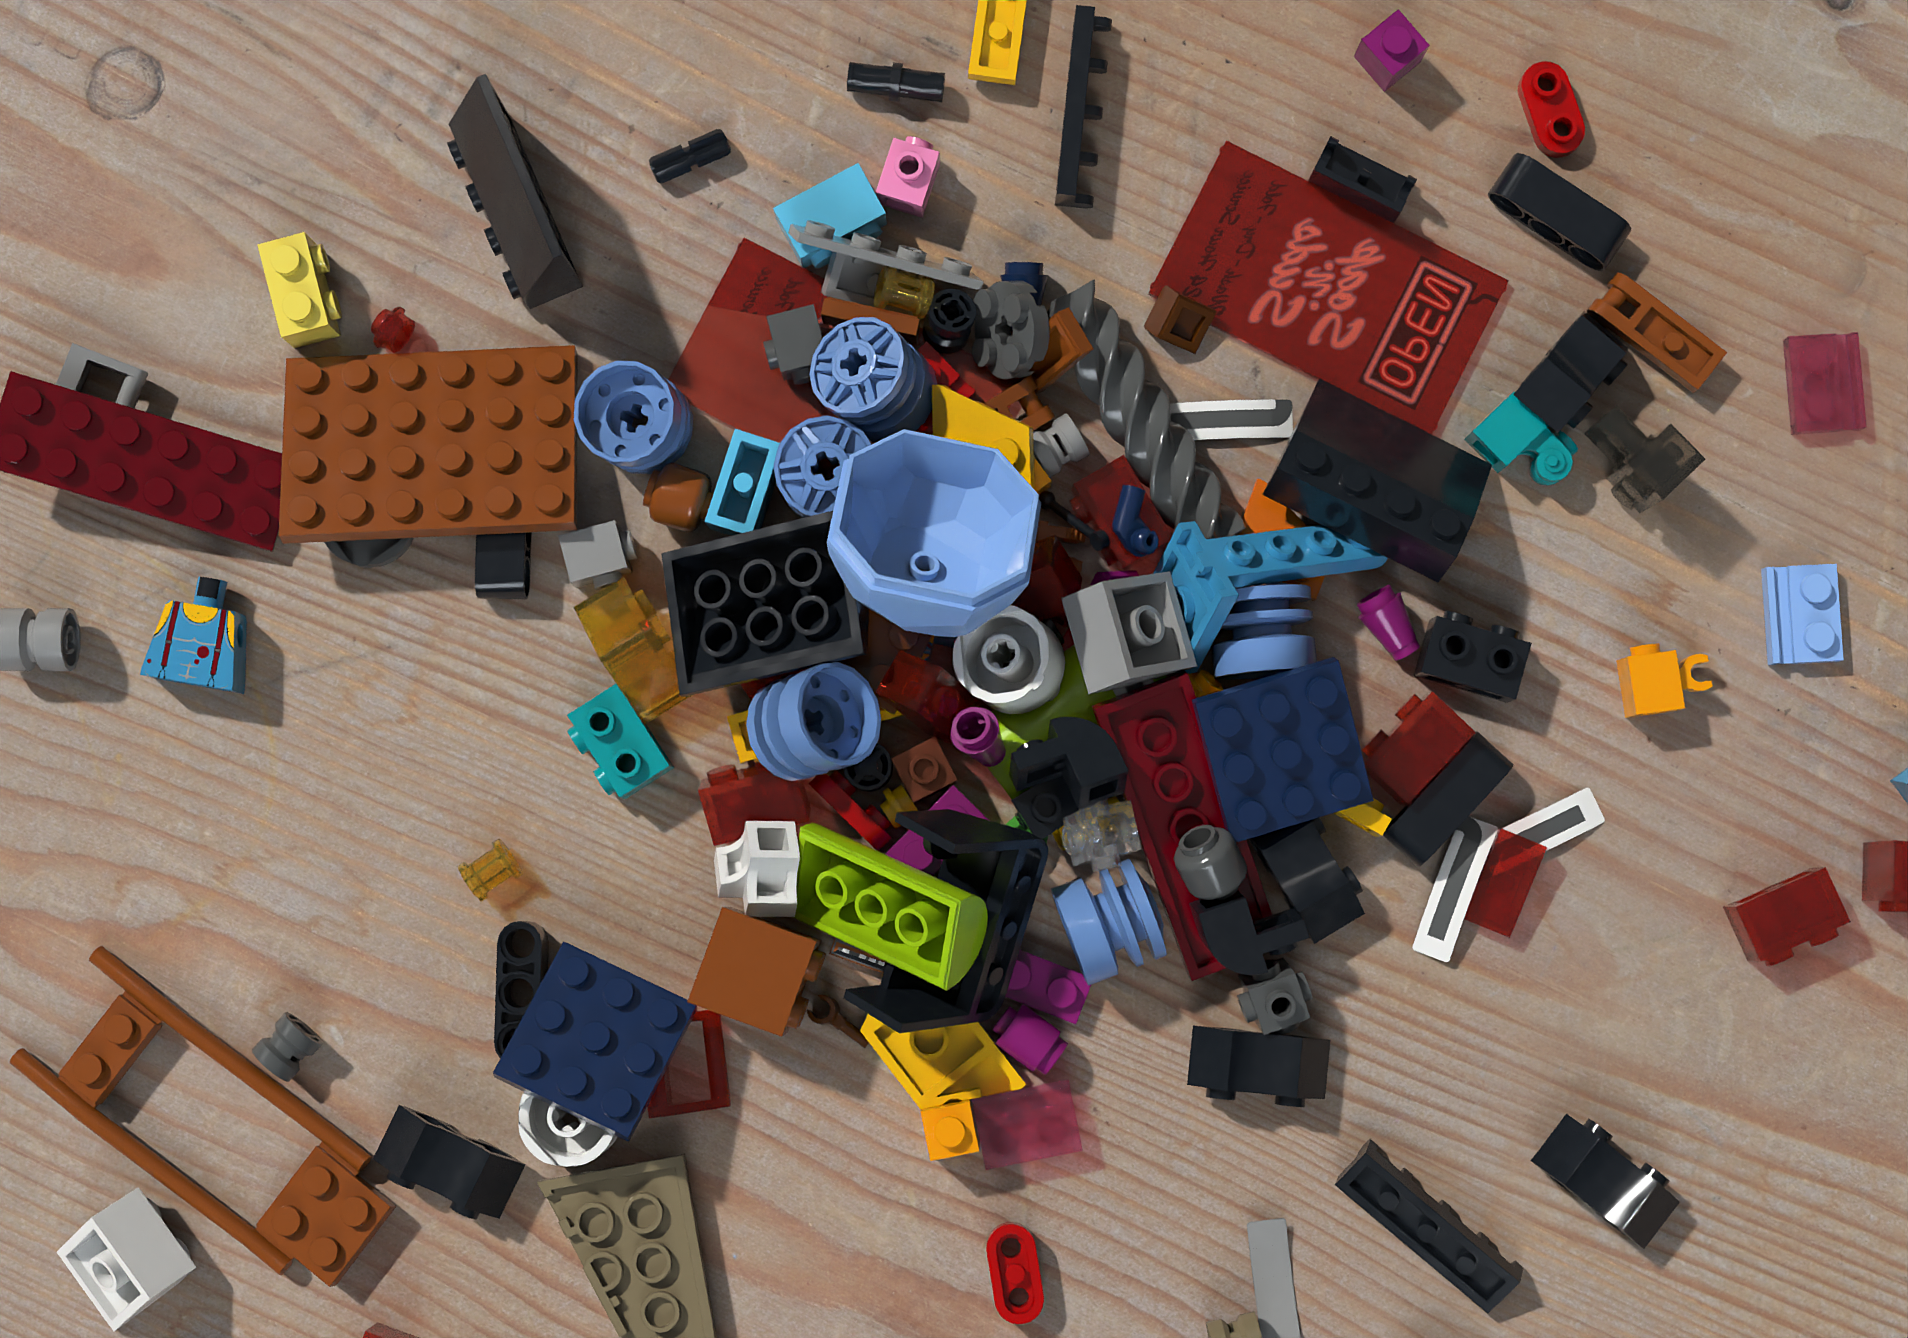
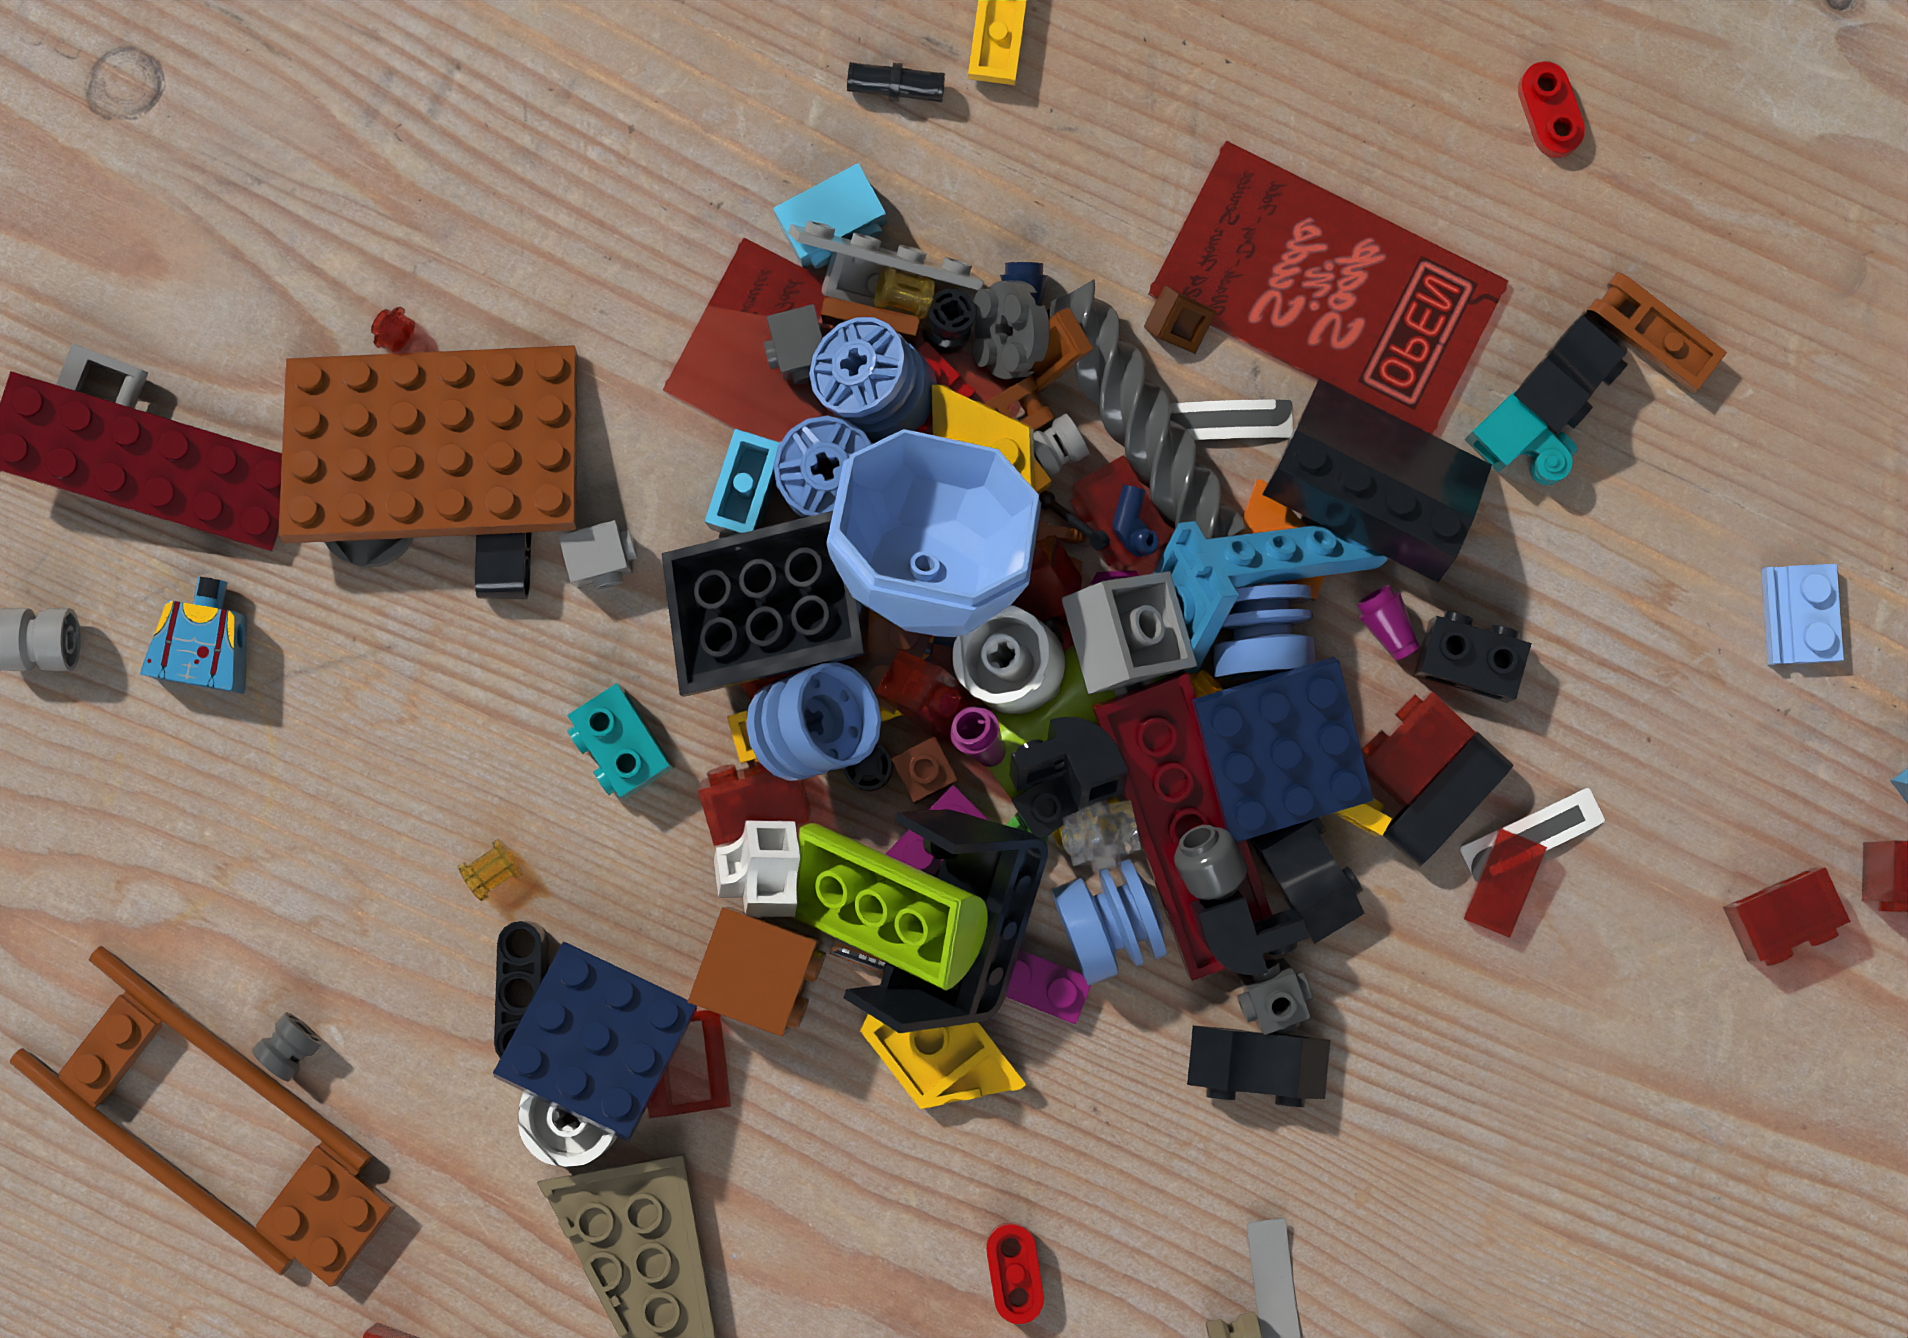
white slope [57,1187,196,1331] -> none
light yellow brick [257,232,342,348] -> none
black brick [373,1105,526,1220] -> none
black slope [447,74,583,309] -> none
medium blue wheel [574,361,693,474] -> none
clear yellow brick [574,577,692,725] -> none
dark orange head [643,463,714,532] -> none
black piece [649,129,731,183] -> none
reddish brown hand [807,995,869,1048] -> none
red plate [808,770,892,851] -> none
bright pink brick [876,136,940,218] -> none
yellow plate [880,785,918,830] -> none
light orange brick [921,1100,979,1161] -> none
clear pink plate [972,1079,1083,1170] -> none
magenta brick [992,1004,1068,1075] -> none
black hinge [1055,5,1112,209] -> none
black hinge [1307,136,1417,226] -> none
black hinge [1335,1139,1524,1313] -> none
magenta brick [1354,9,1430,92] -> none
white sticker [1413,816,1498,962] -> none
black beam [1488,153,1632,271] -> none
black brick [1531,1114,1680,1249] -> none
clear smoke brick [1584,405,1705,513] -> none
light orange brick [1616,643,1713,718] -> none
clear pink plate [1783,332,1867,435] -> none

